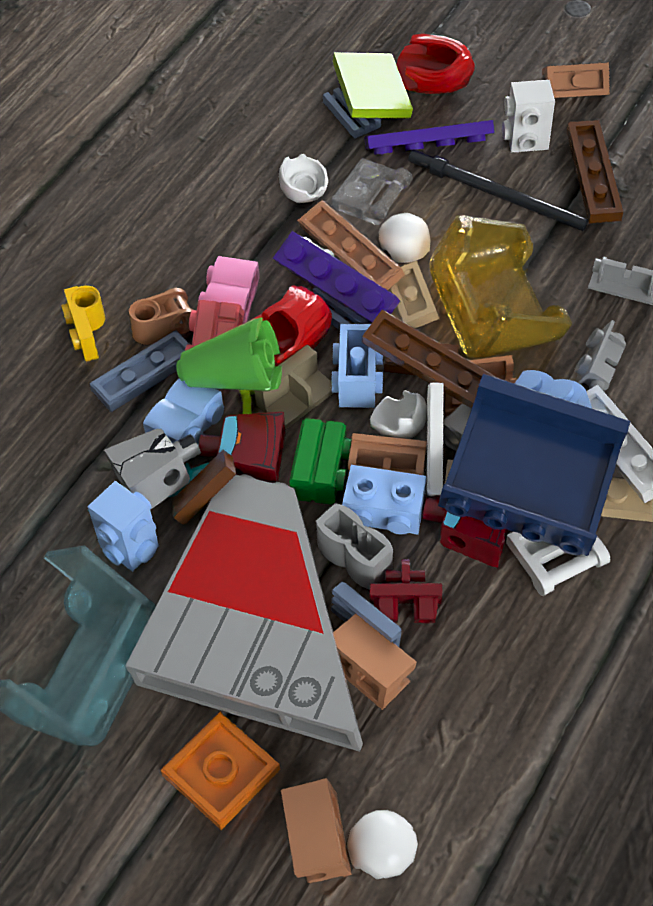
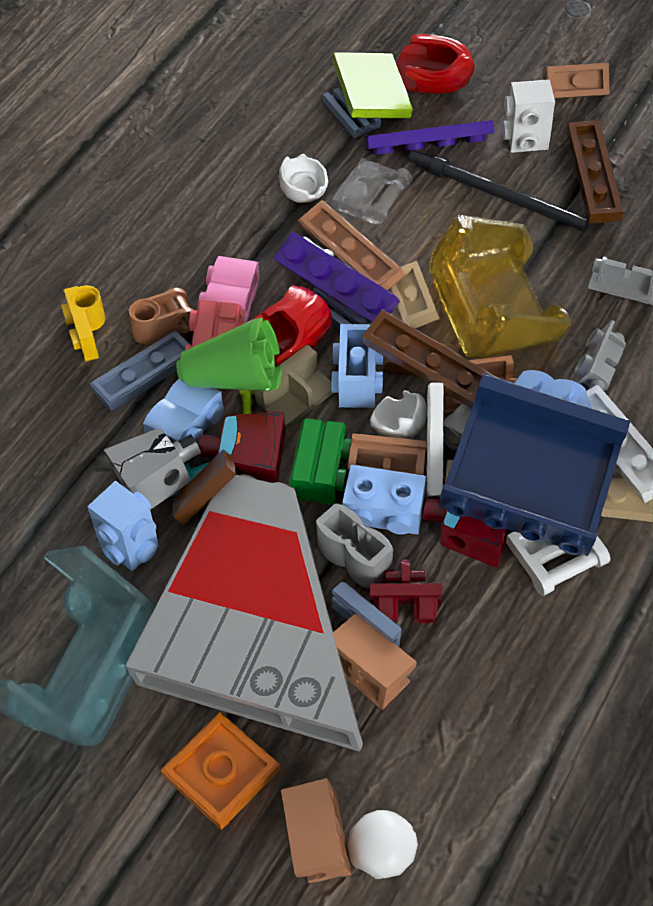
white hair [378,213,431,263] -> none

